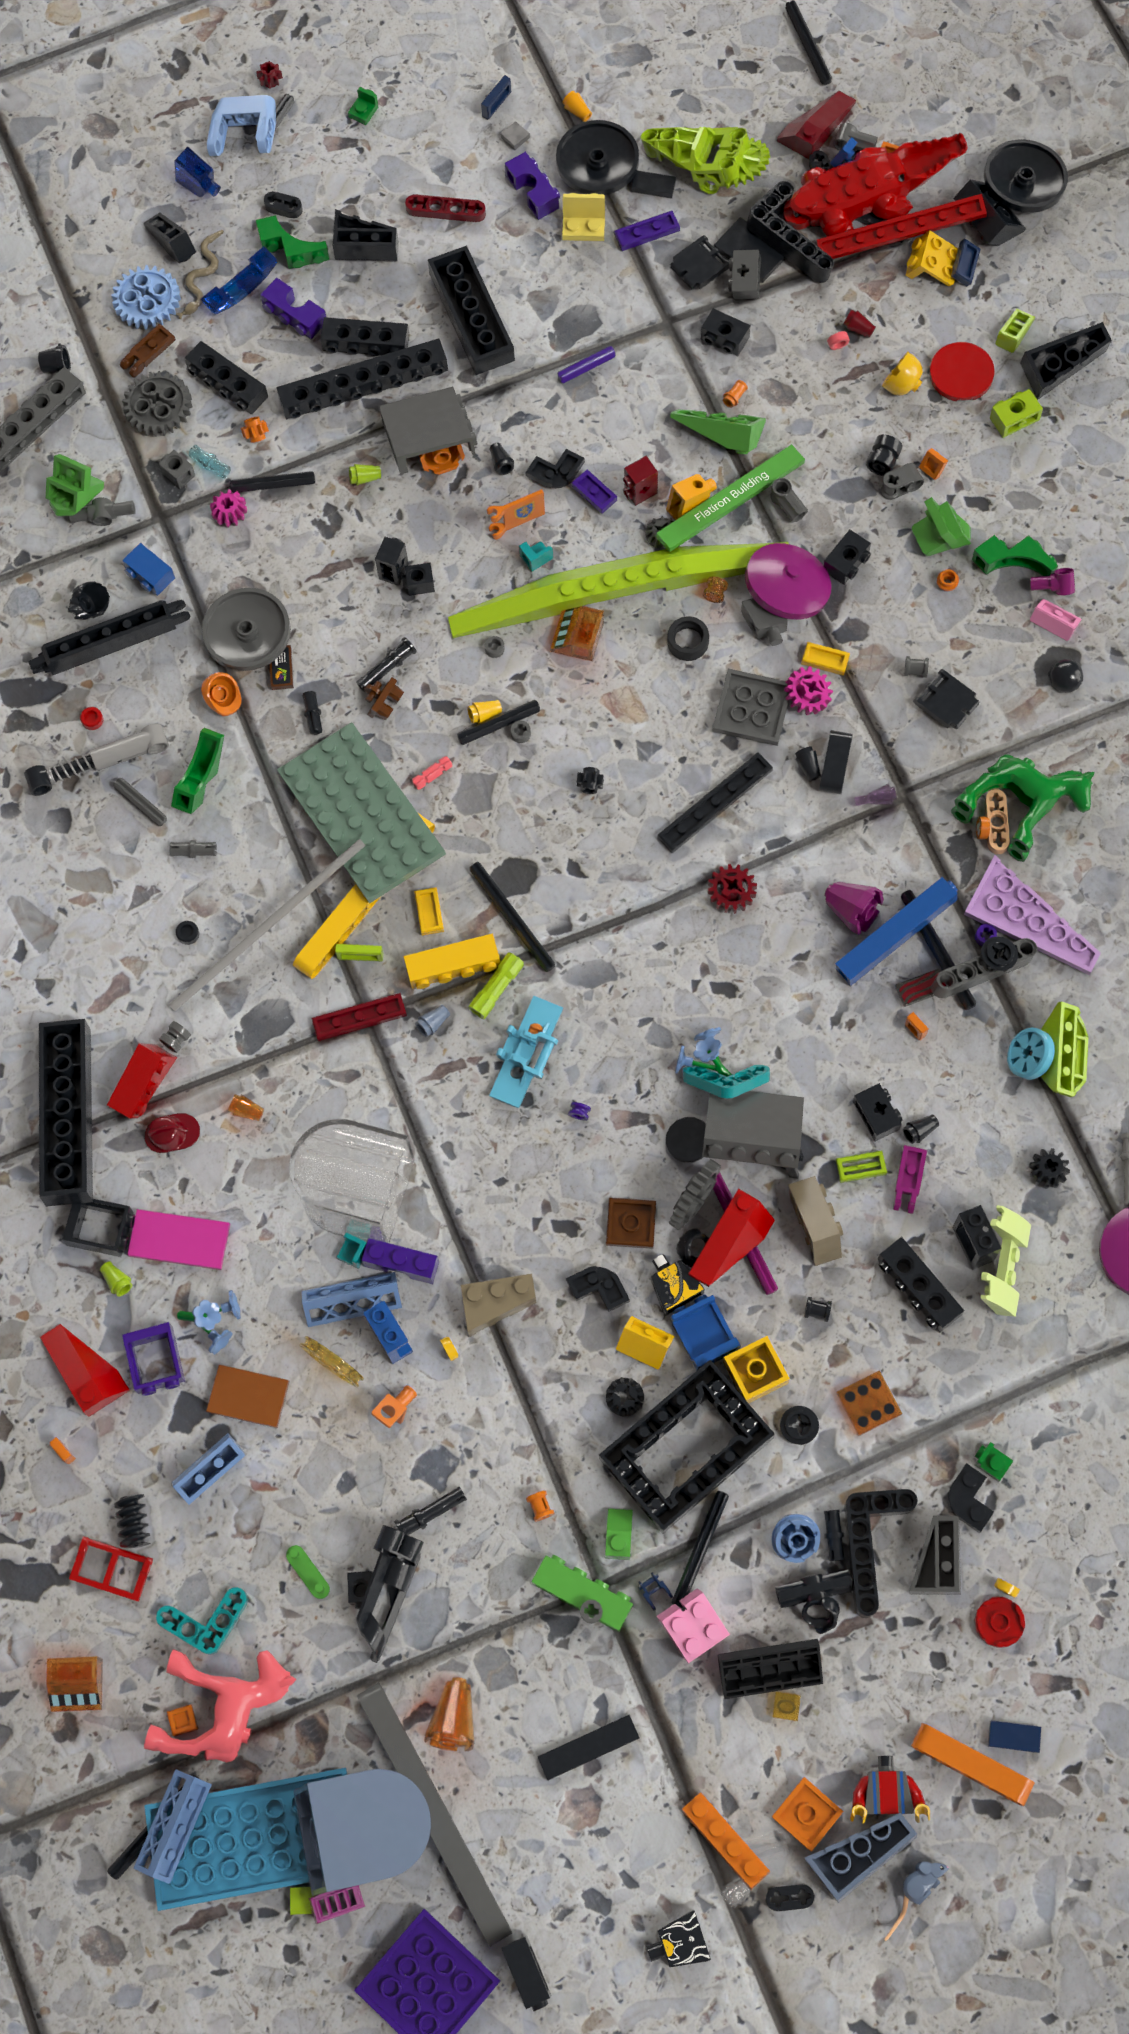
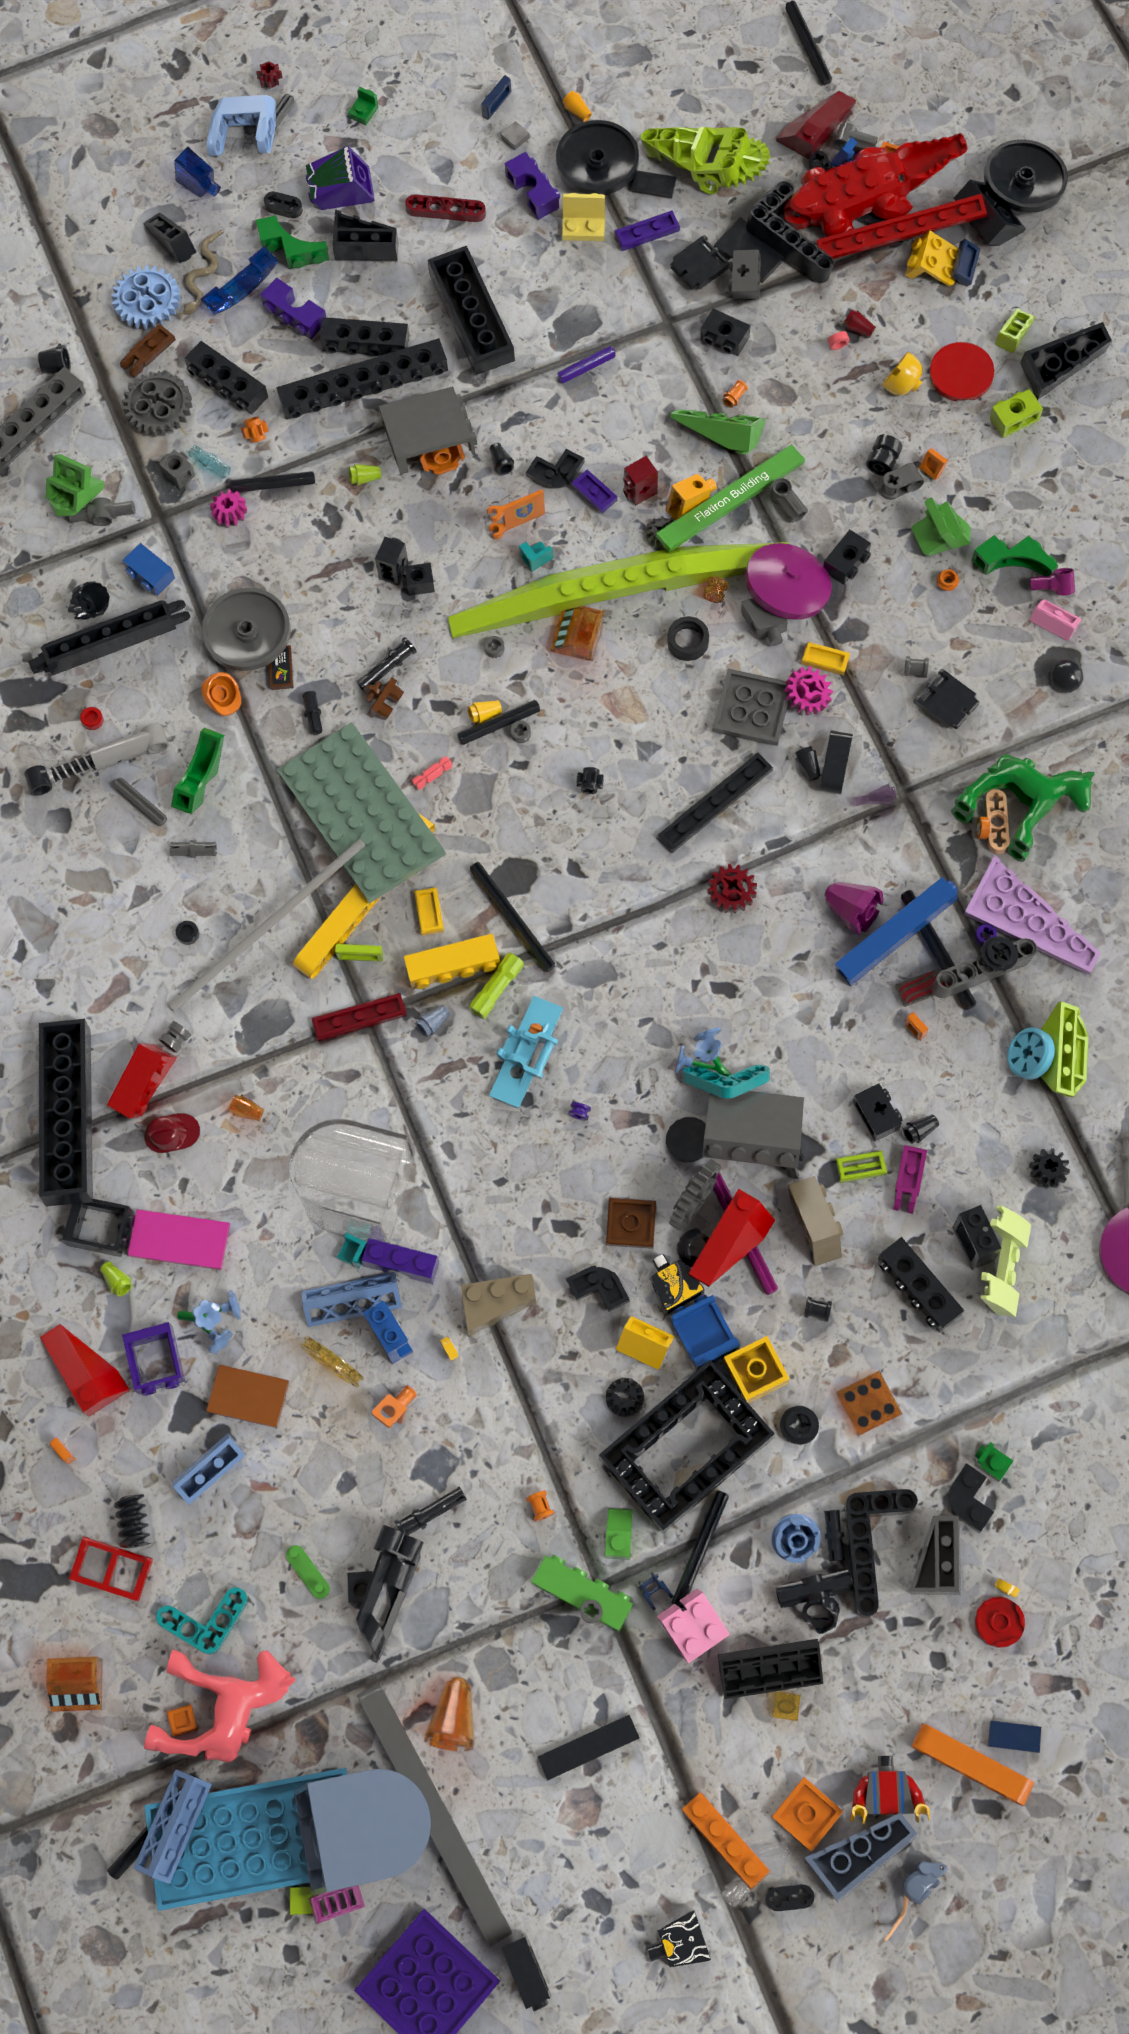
none -> dark purple slope [306,146,375,210]

